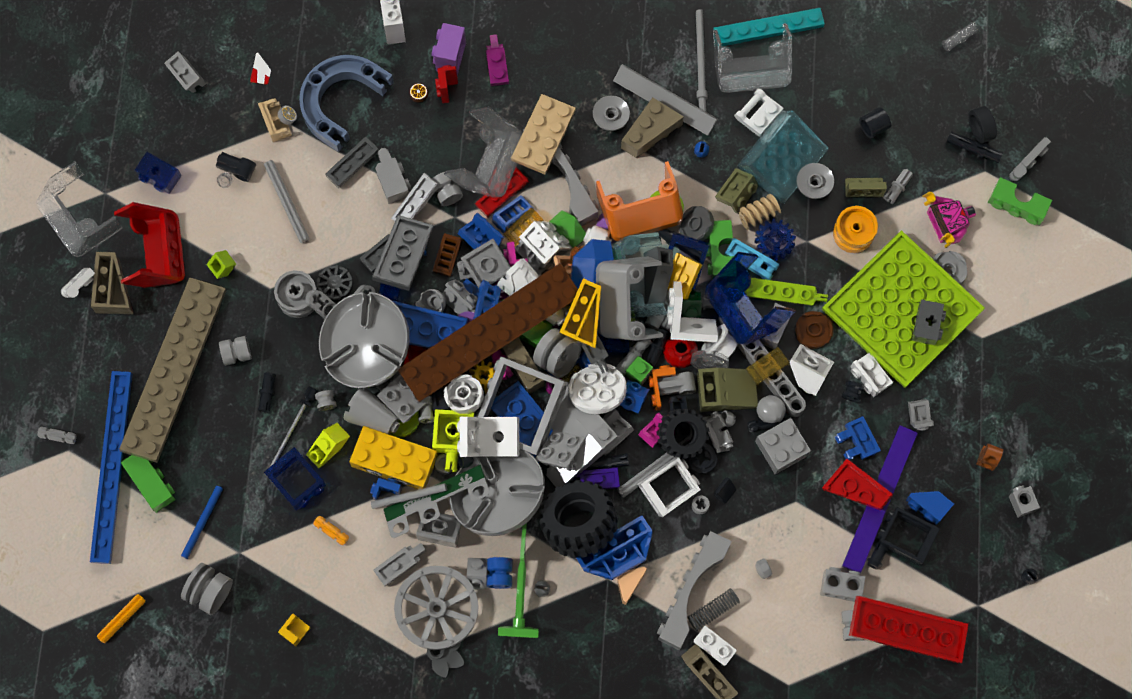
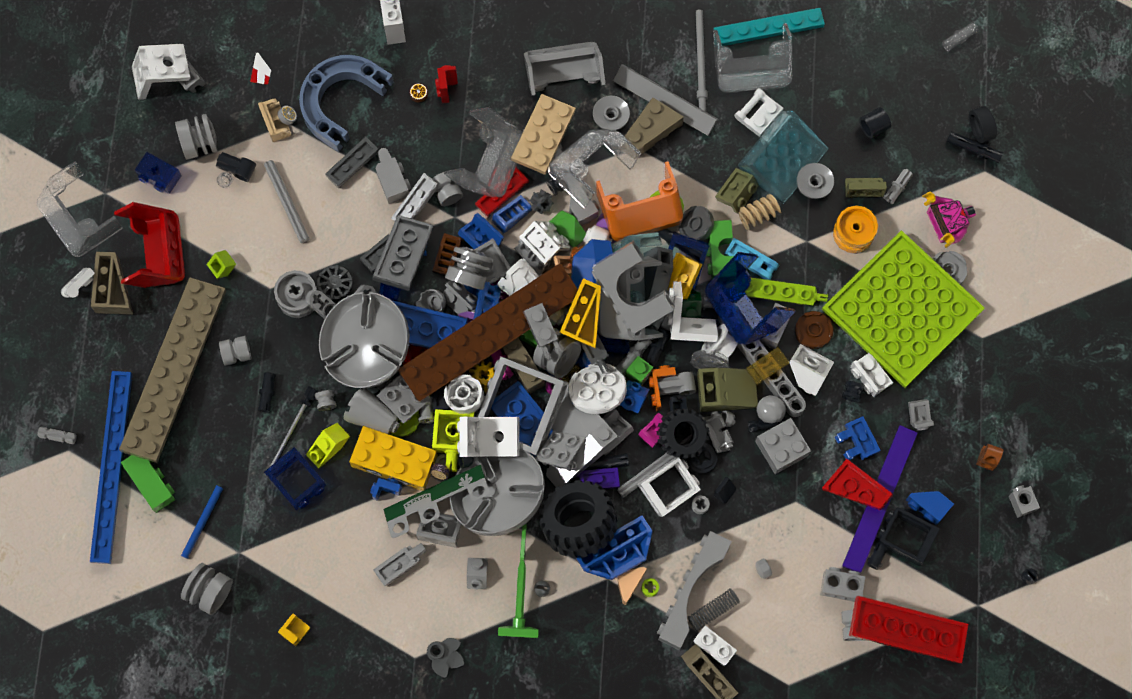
light orange axle [97,594,145,643] -> none
light orange axle [313,516,349,545] -> none
light grey bar [371,483,447,509] -> none
light grey wheel [394,566,478,650] -> none
medium lavender brick [432,23,466,75] -> none
magenta hinge [486,34,509,86] -> none
blue wheel [487,557,513,589] -> none
clear yellow slope [503,207,544,247] -> none
dark pink bracket [503,242,528,267] -> none
red piece [663,337,698,368] -> none
blue hinge [694,141,709,158] -> none
clear blue gear [754,219,796,260] -> none
dark grey brick [912,300,946,345] -> none
bright green arch [988,177,1052,226] -> none
light grey hinge [1009,137,1051,182] -> none
none -> white bracket [132,44,190,100]
none -> light grey wheel [175,114,217,160]
none -> tile [430,463,450,481]
none -> light grey wheel [445,247,493,290]
none -> light grey hinge [523,303,563,361]
none -> light grey windscreen [524,42,605,95]
none -> dark grey gear [529,189,554,214]
none -> black bush [546,177,564,196]
none -> clear windscreen [548,129,641,209]
none -> light grey arch [592,240,675,334]
none -> lime bush [641,578,659,597]

